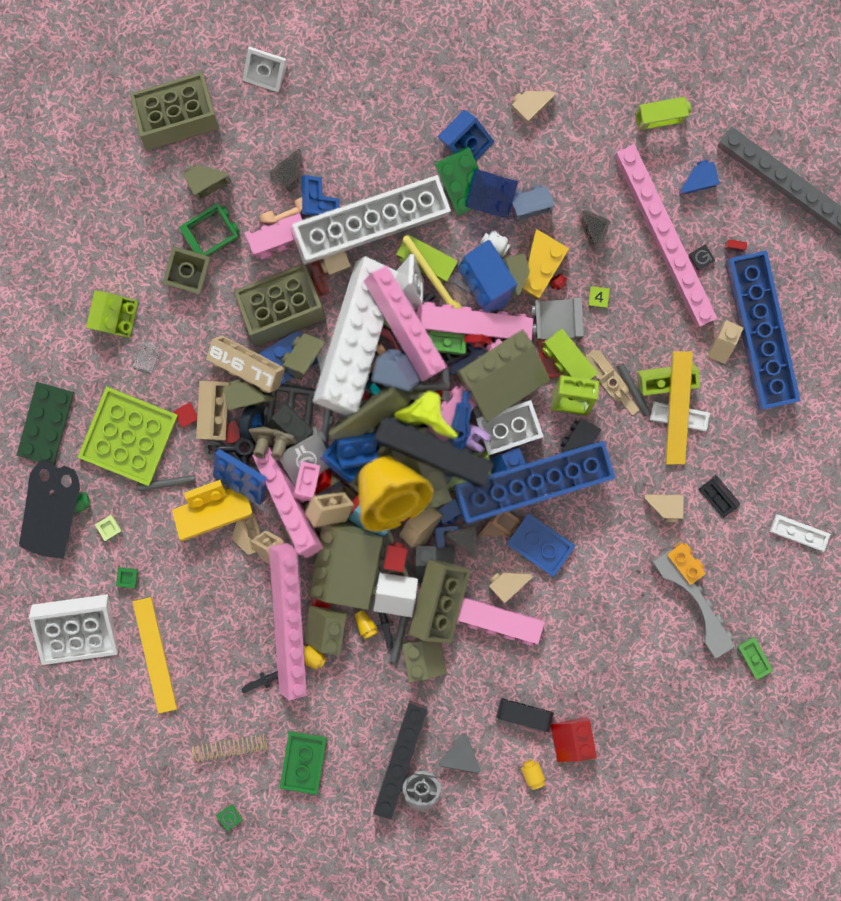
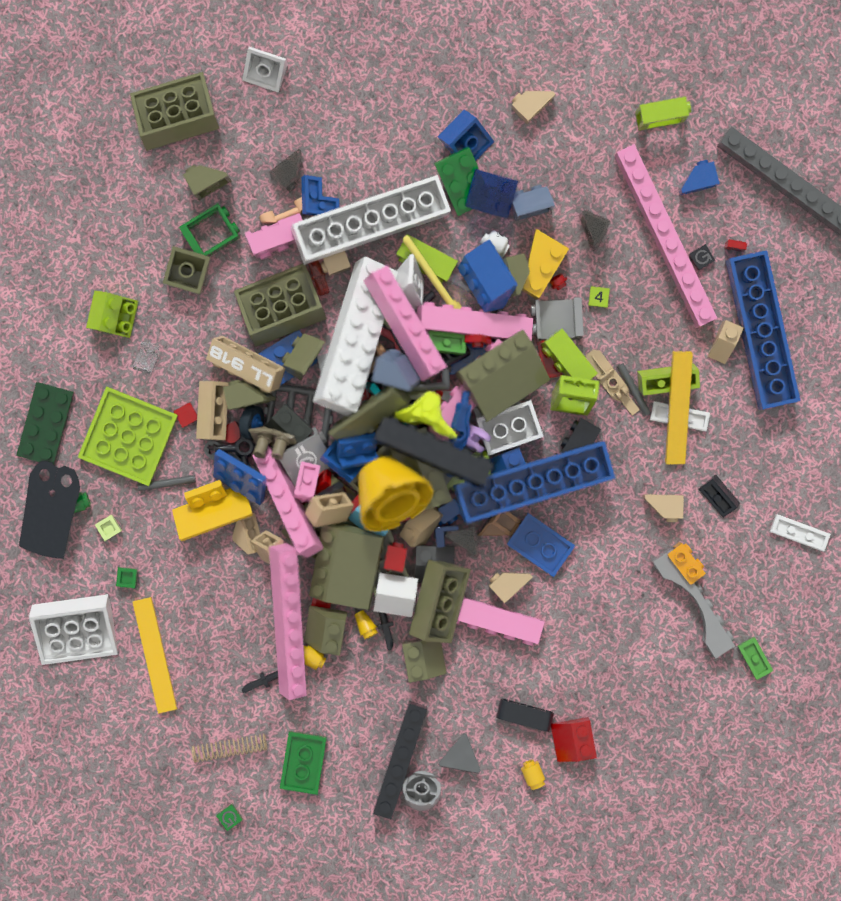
dark grey bar [390,616,408,663] -> none

